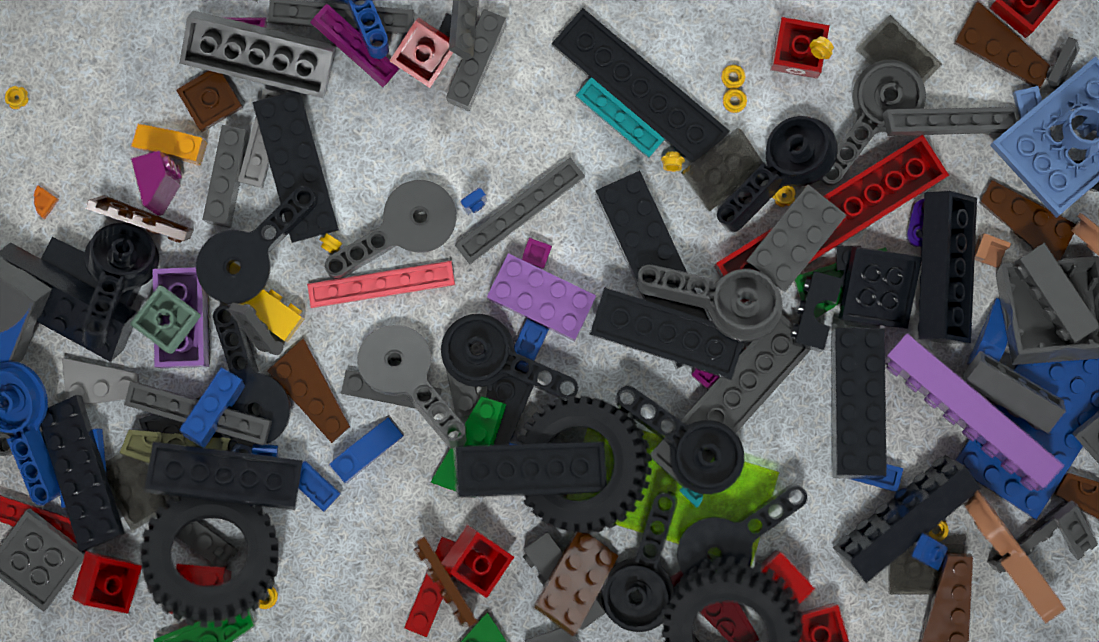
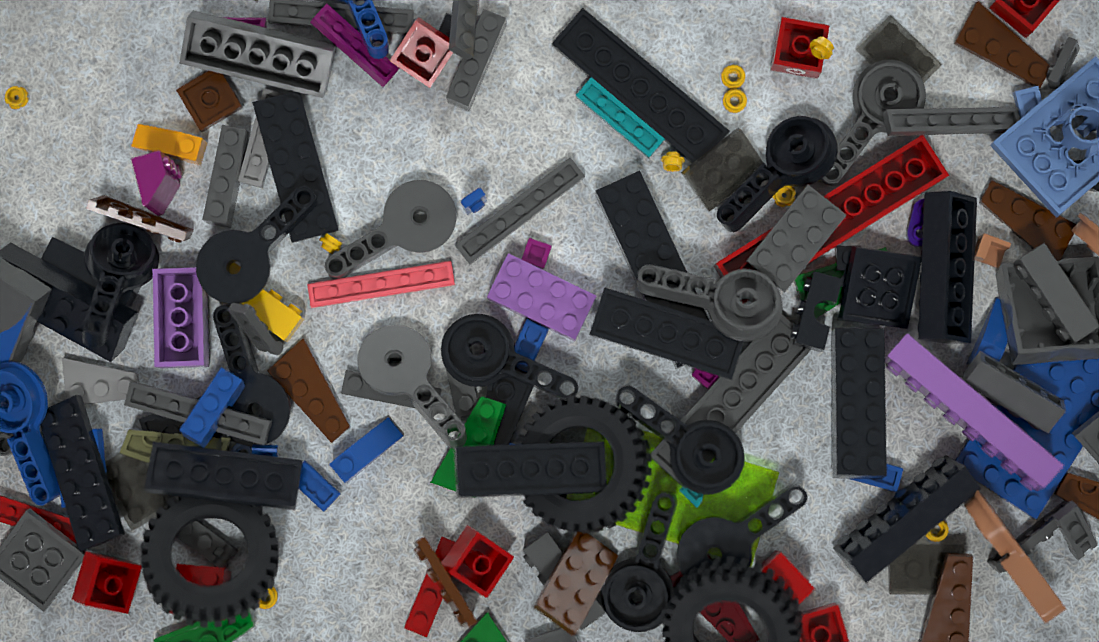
orange tile [34,185,59,219] -> none
sand green brick [130,285,201,354] -> none
blue plate [912,534,948,570] -> none

